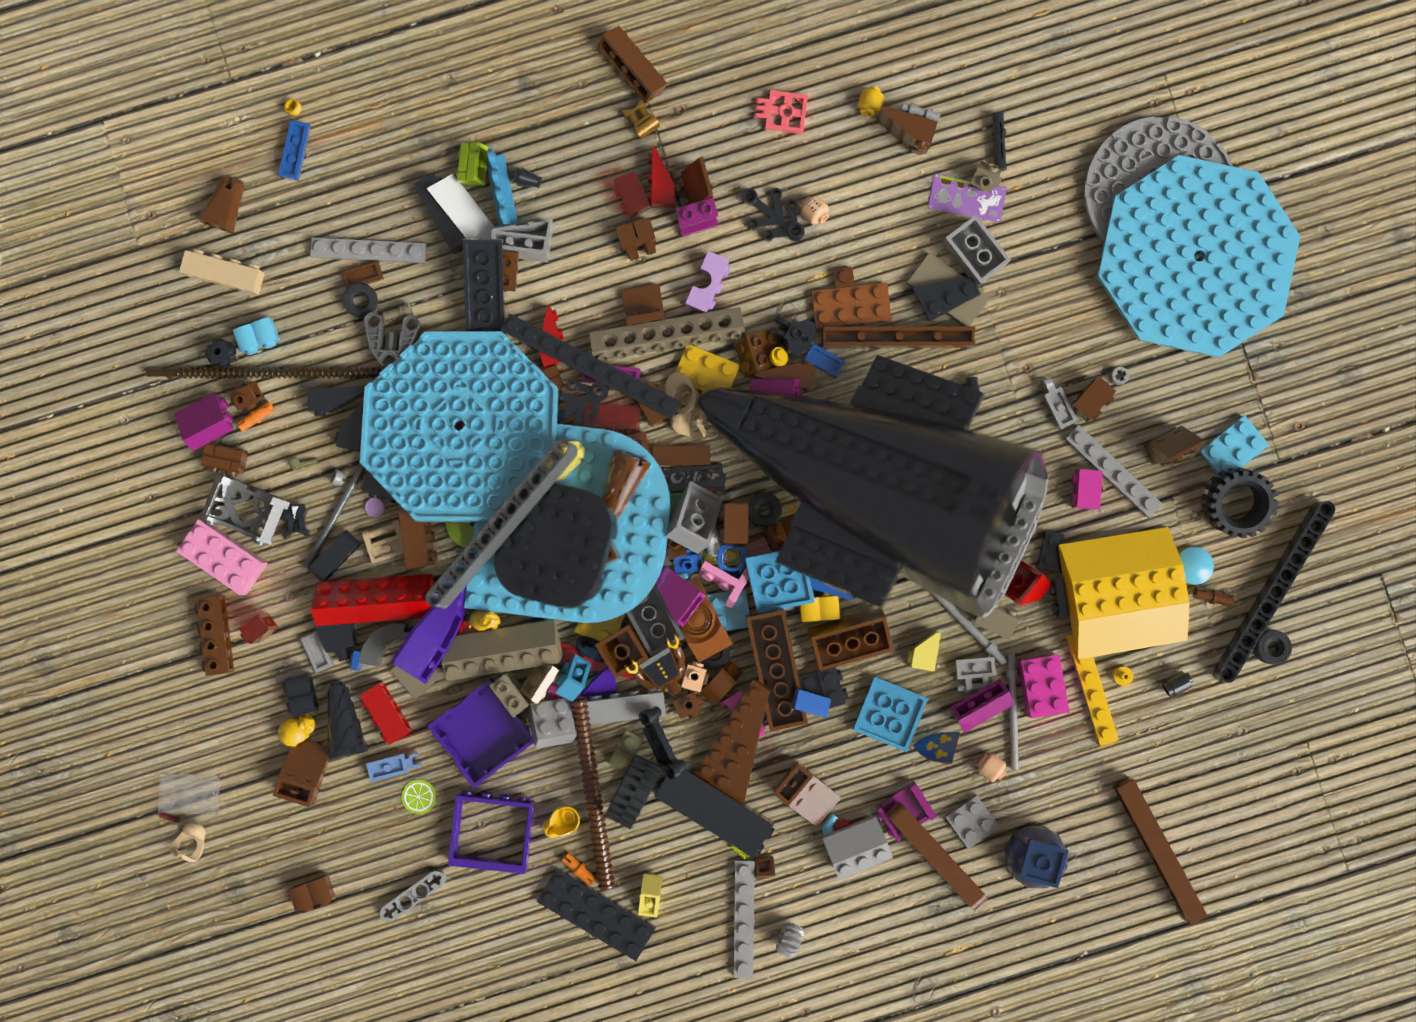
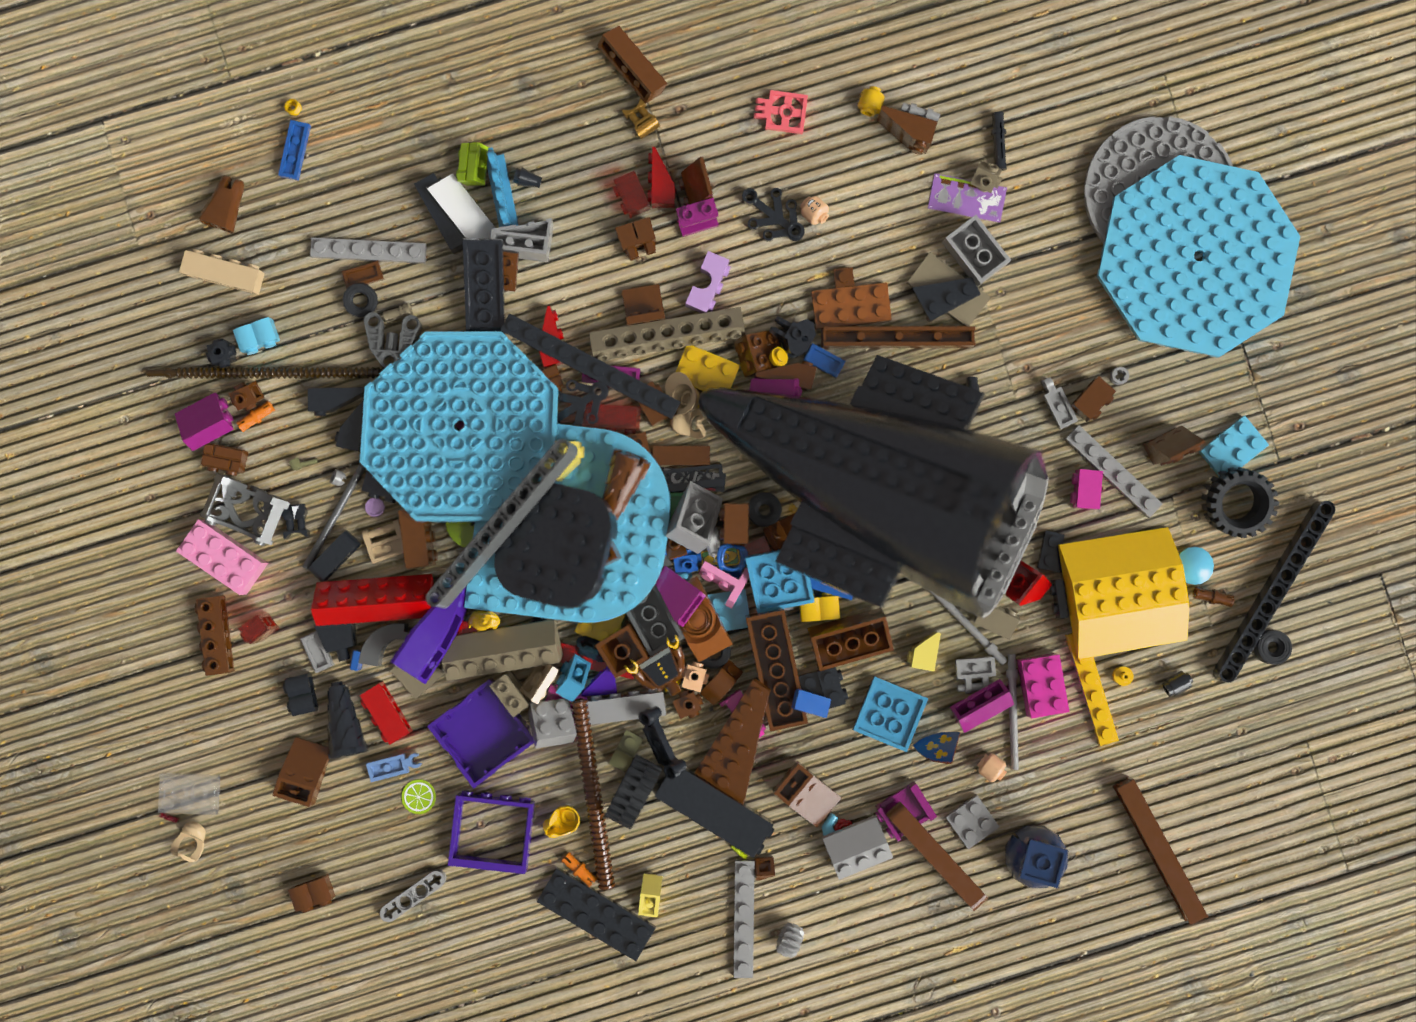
yellow hair [278,714,315,747] -> none

